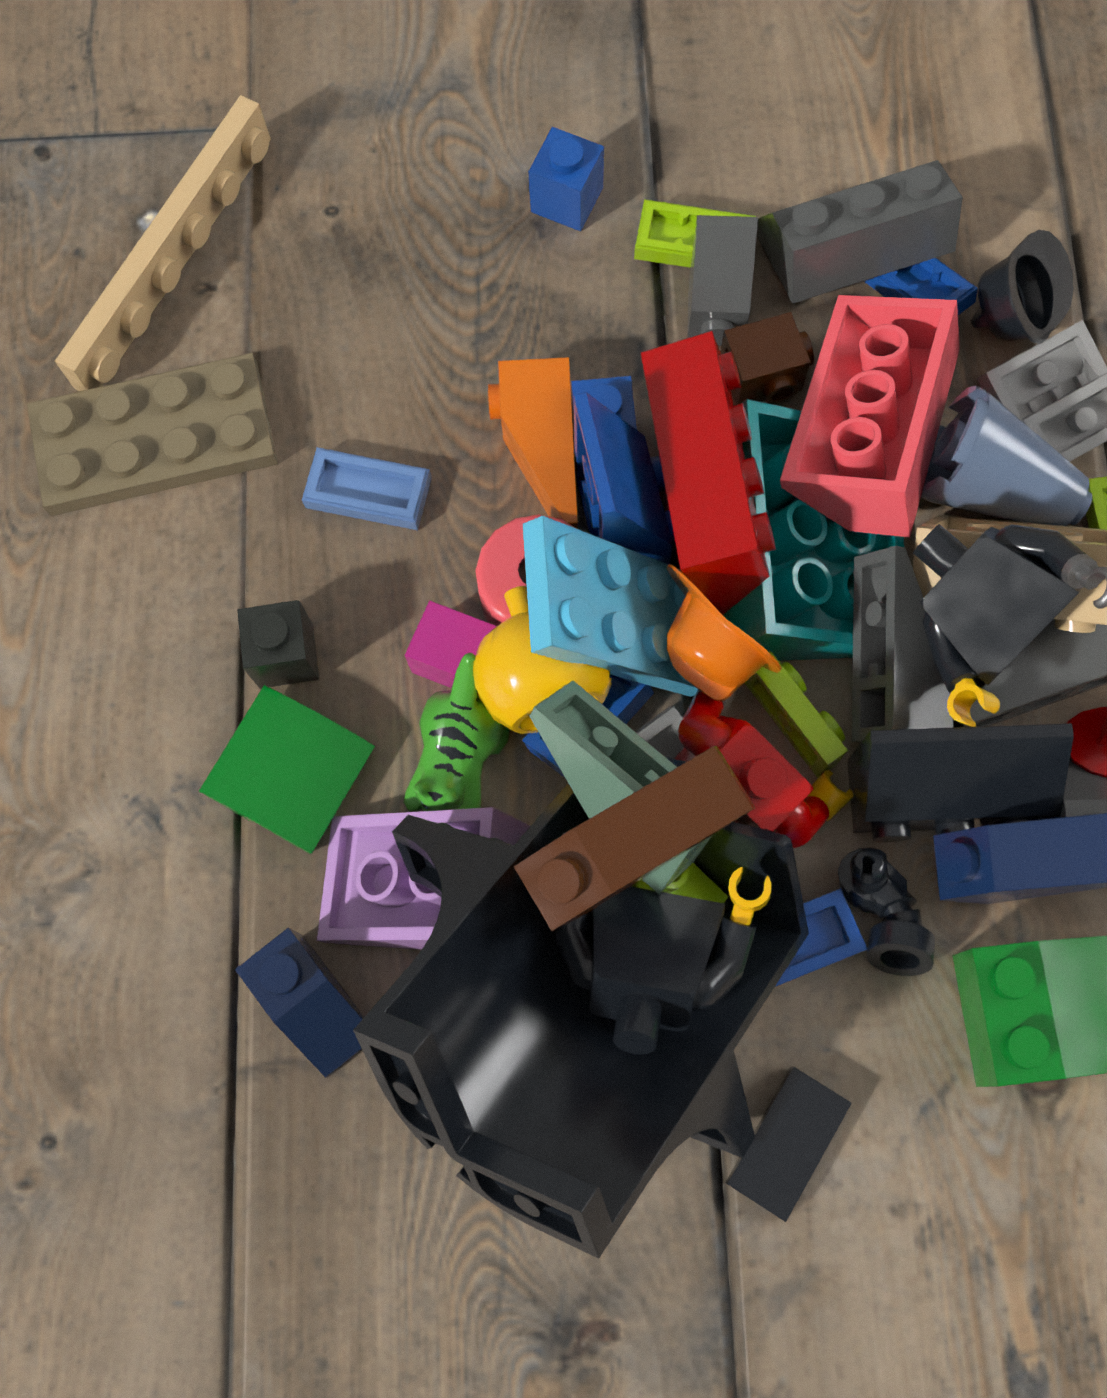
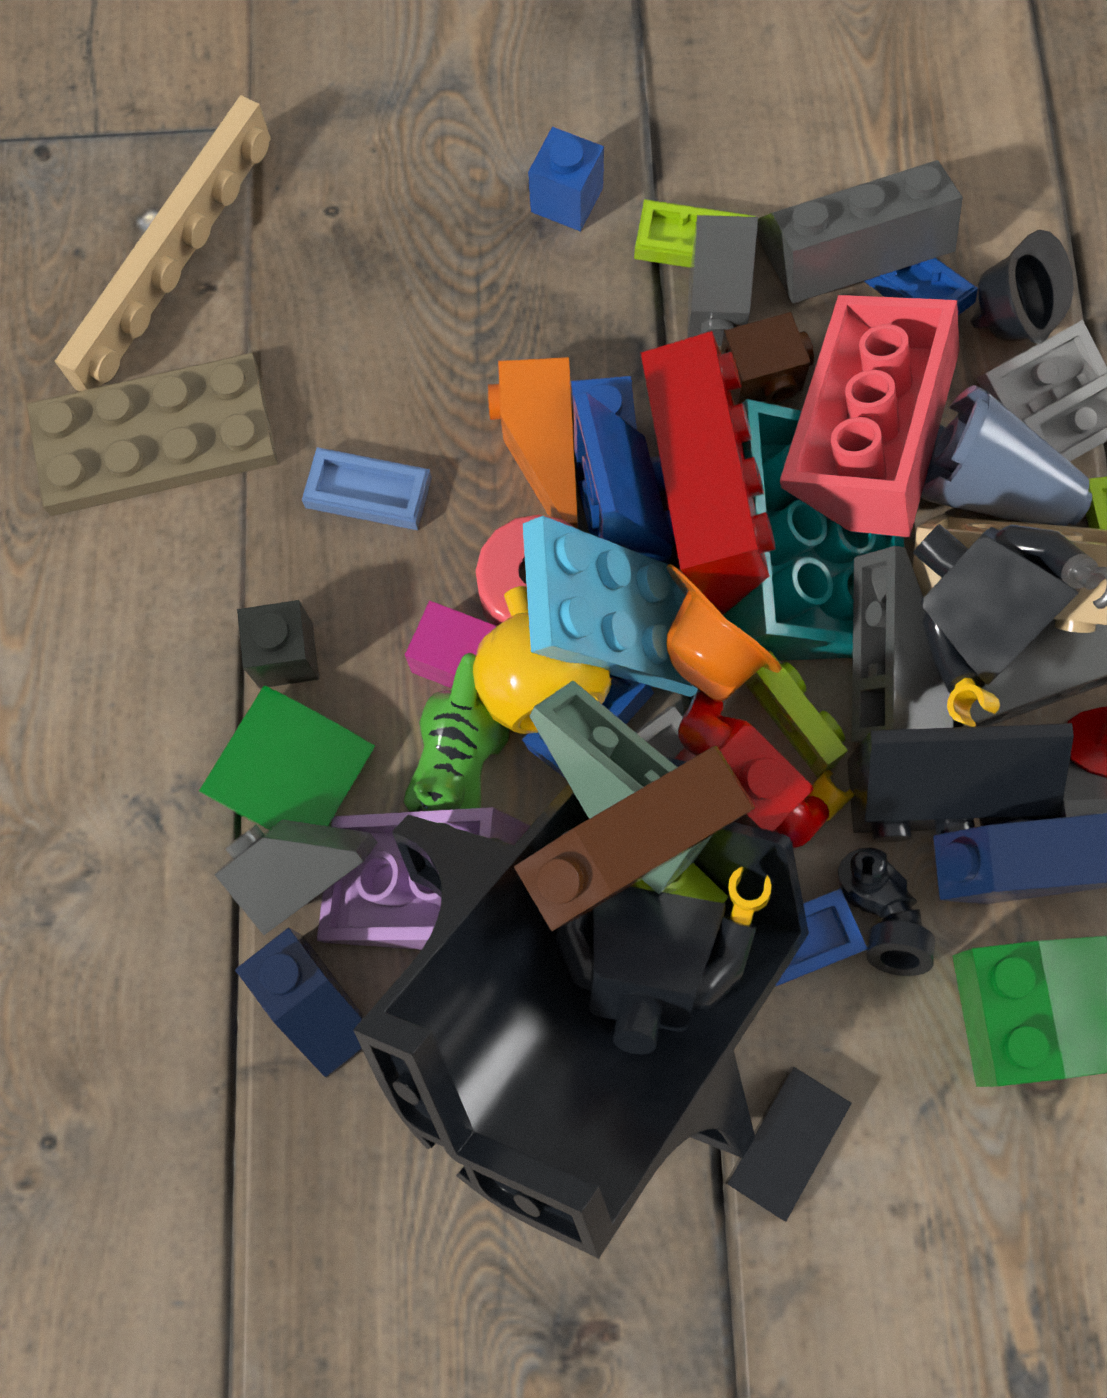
none -> dark grey slope [215,819,378,935]

